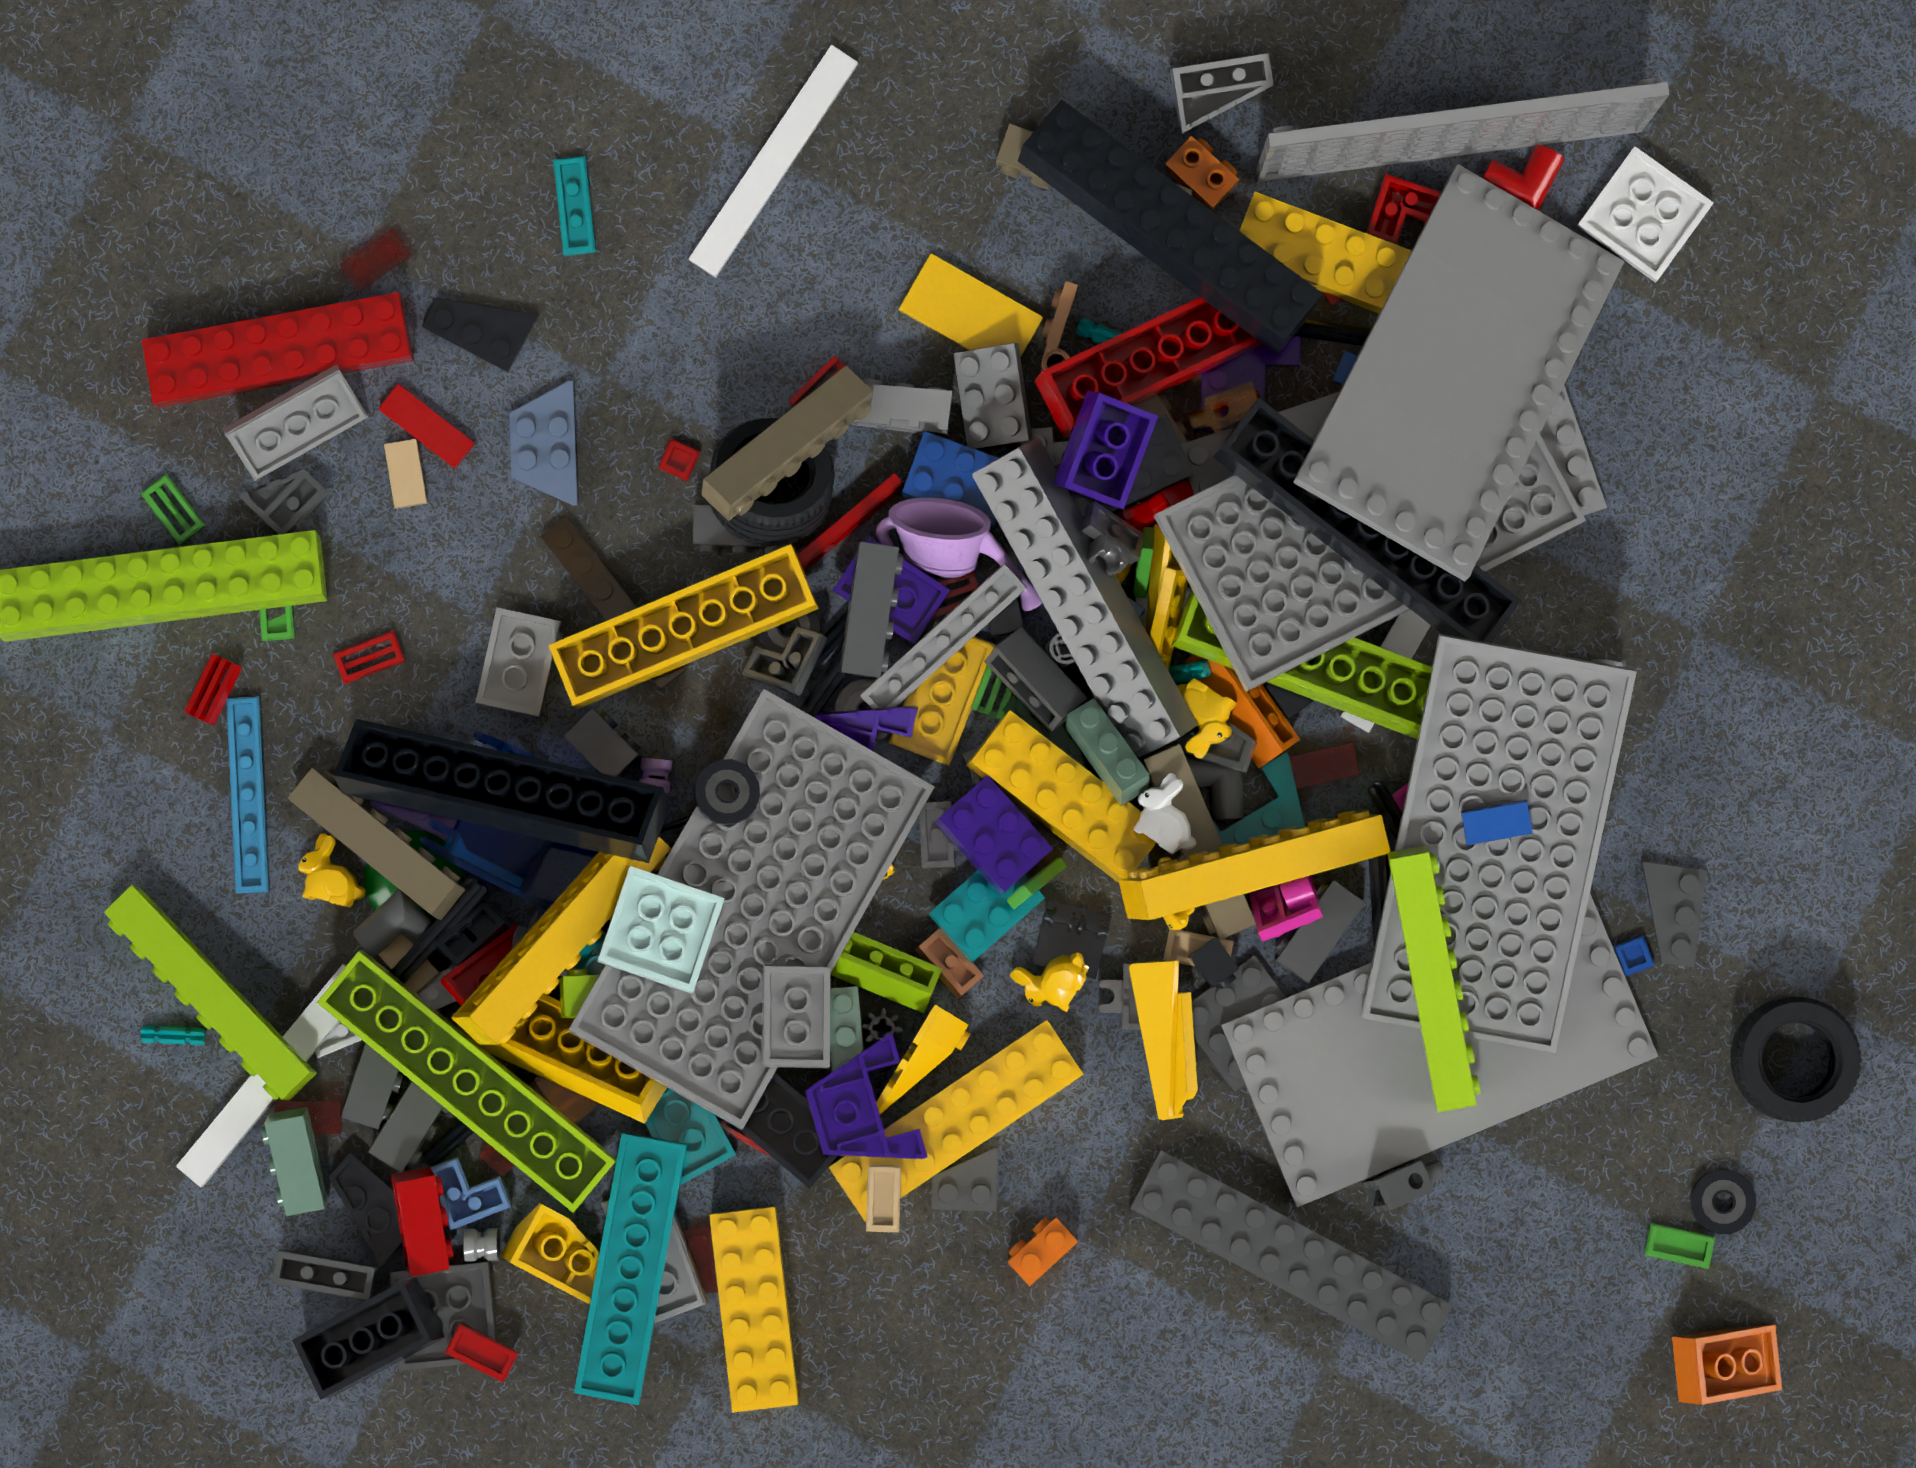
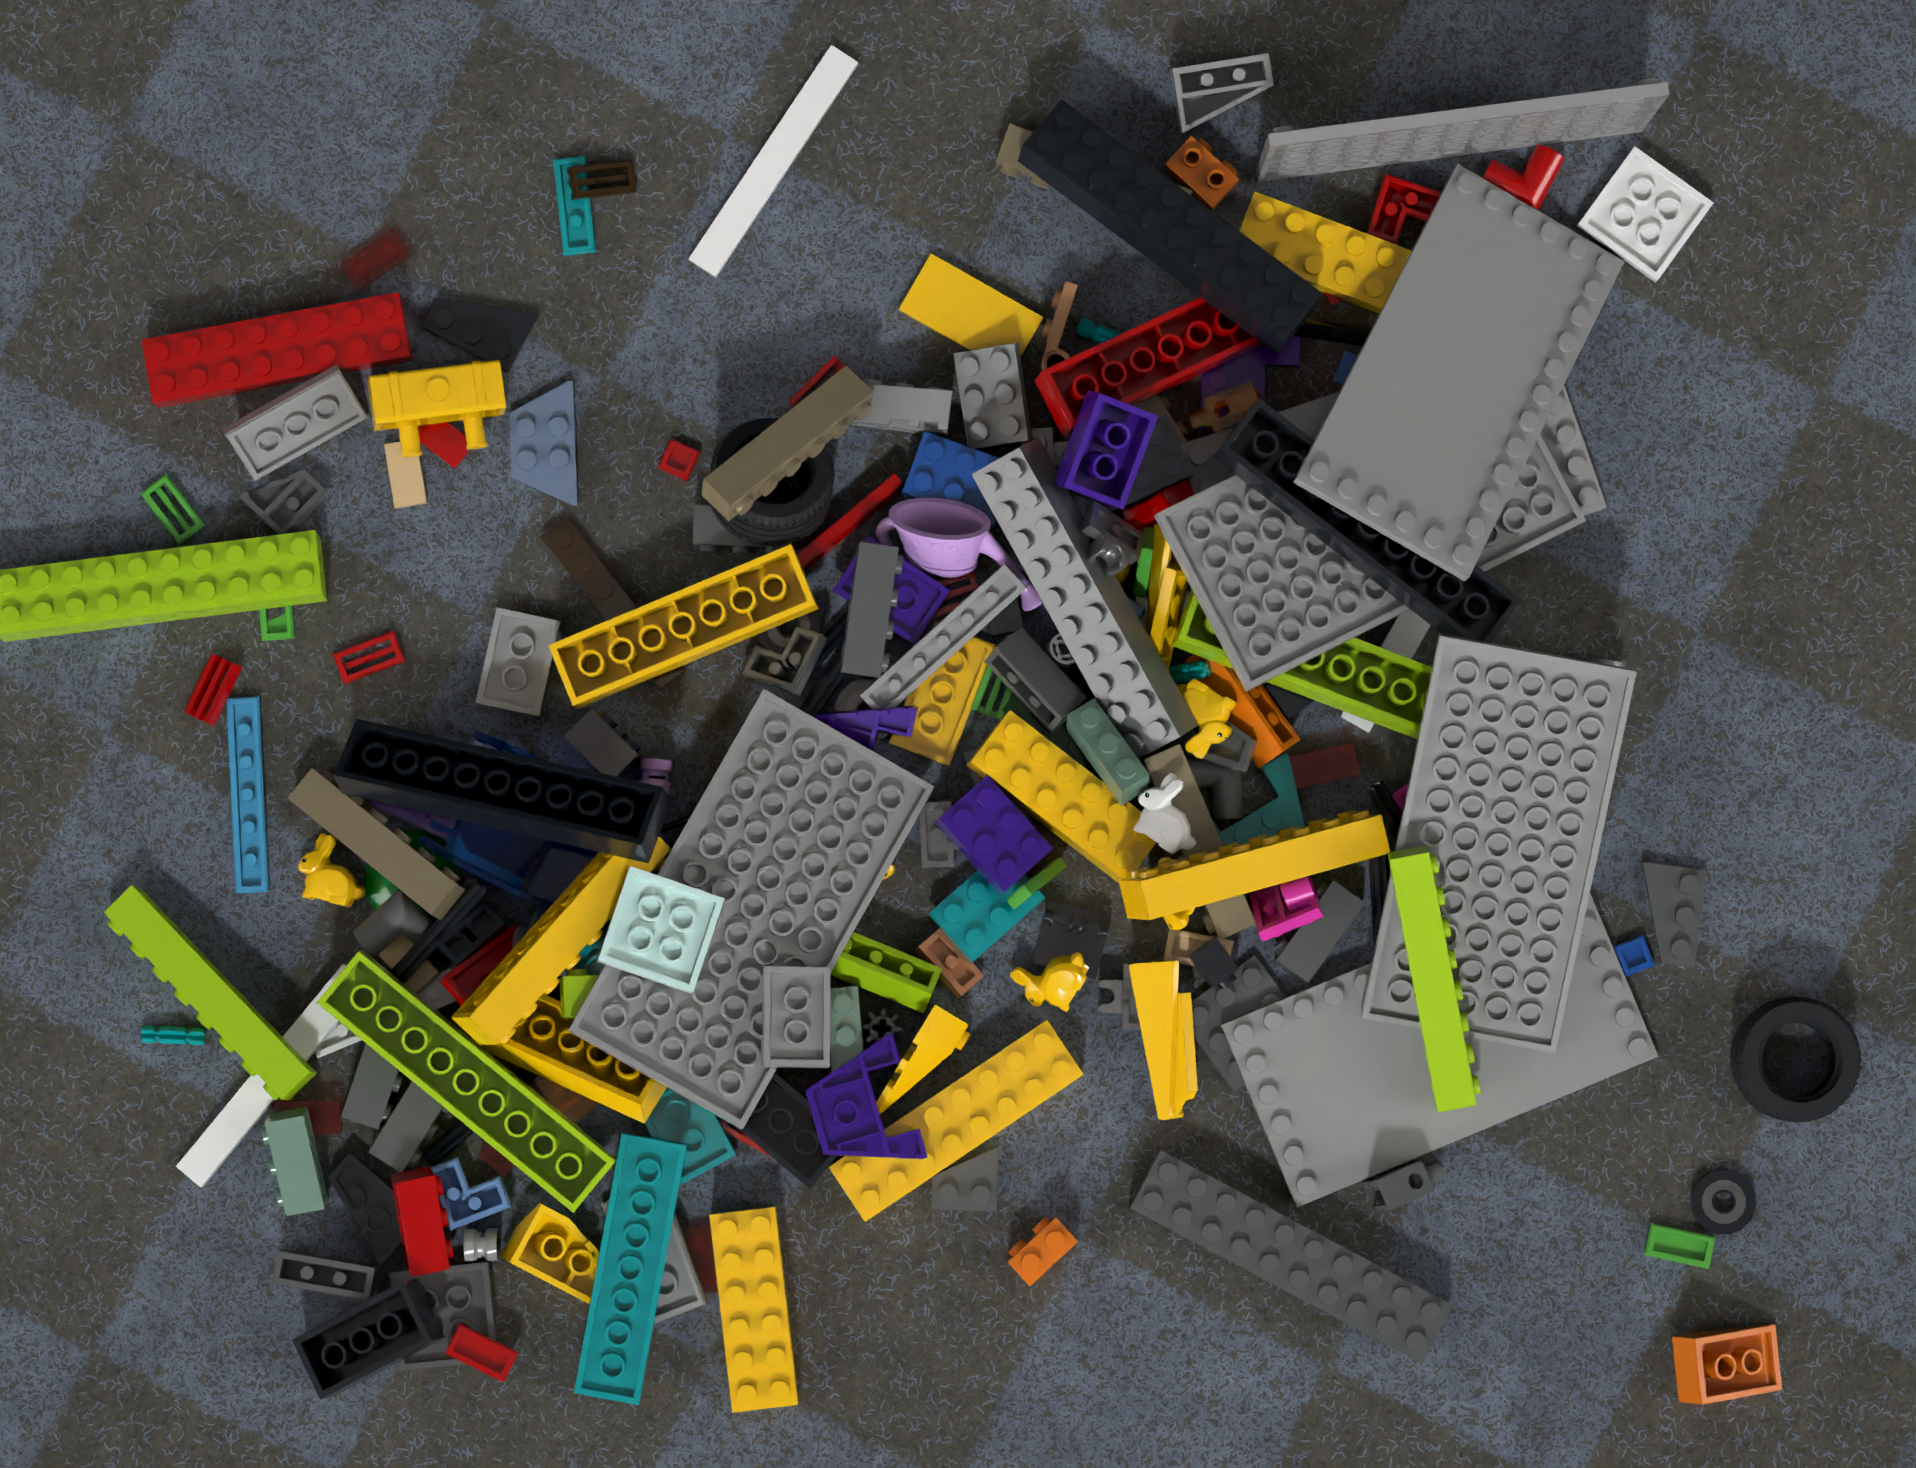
black tile [694,759,760,826] -> none
tan tile [866,1165,901,1232] -> none
blue tile [1461,799,1533,845] -> none
none -> yellow piece [367,360,506,458]
none -> dark brown tile [567,160,637,201]

